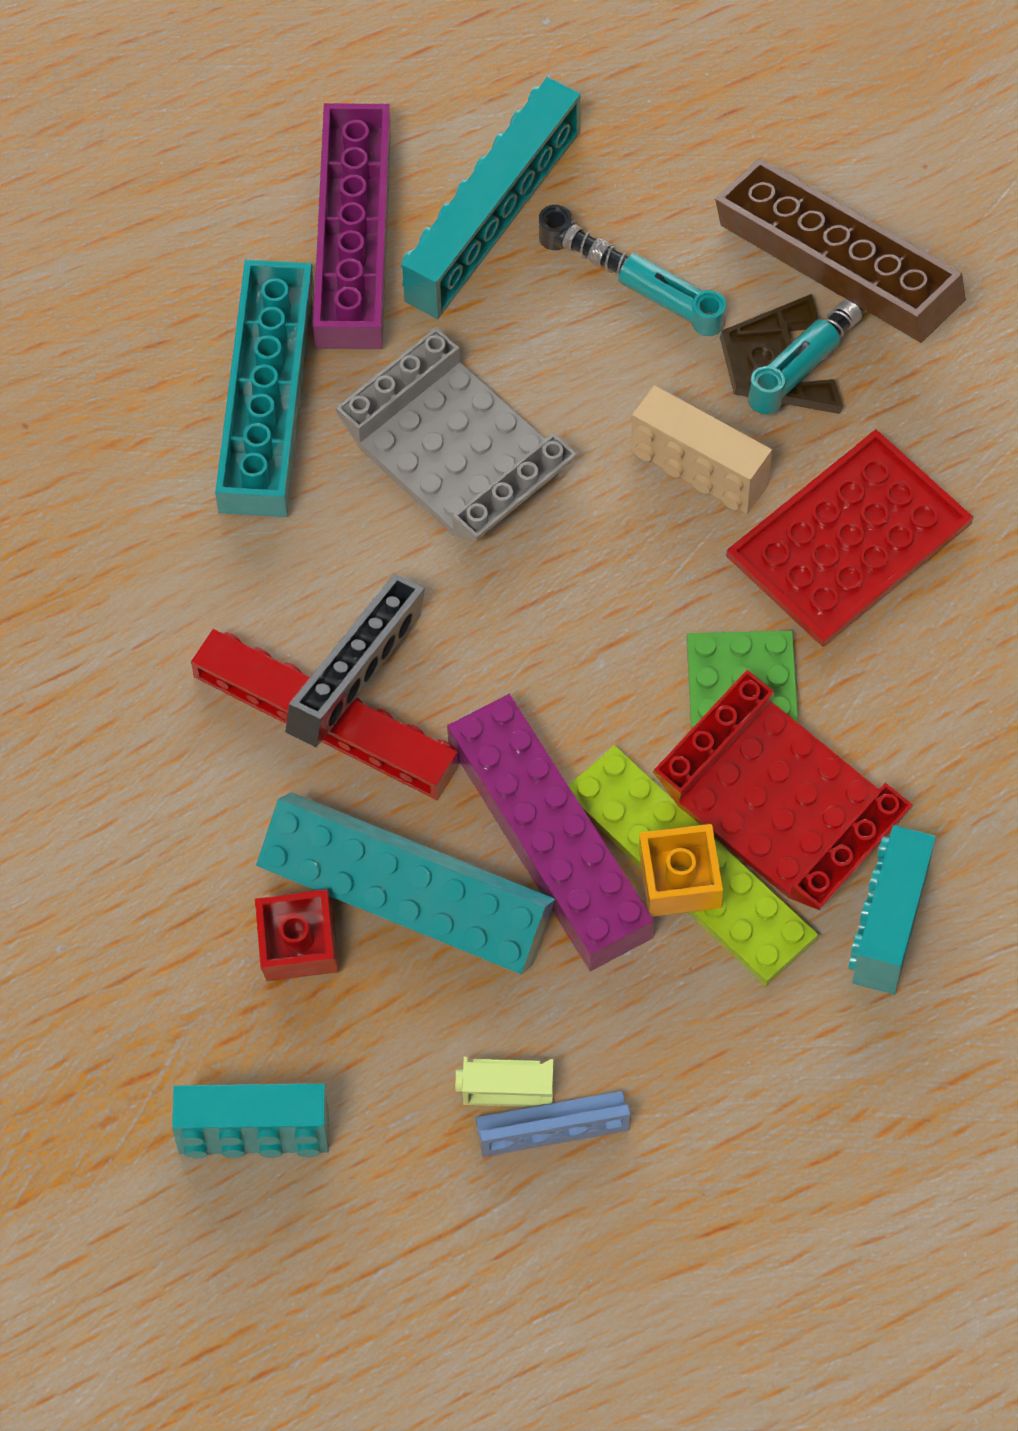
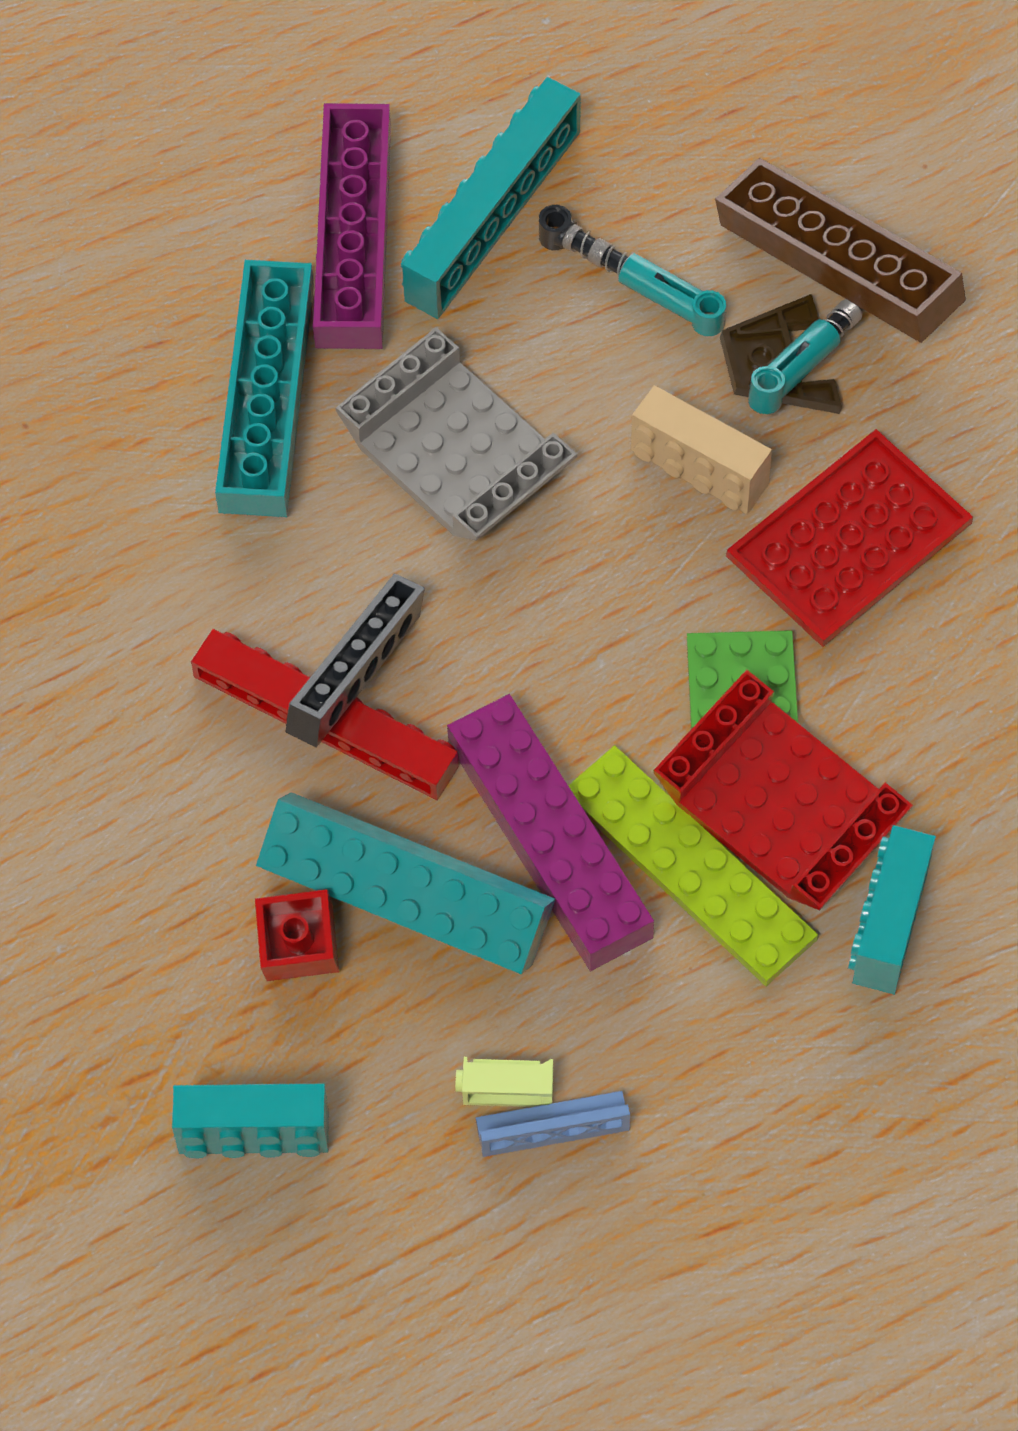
light orange brick [639,824,723,917] -> none

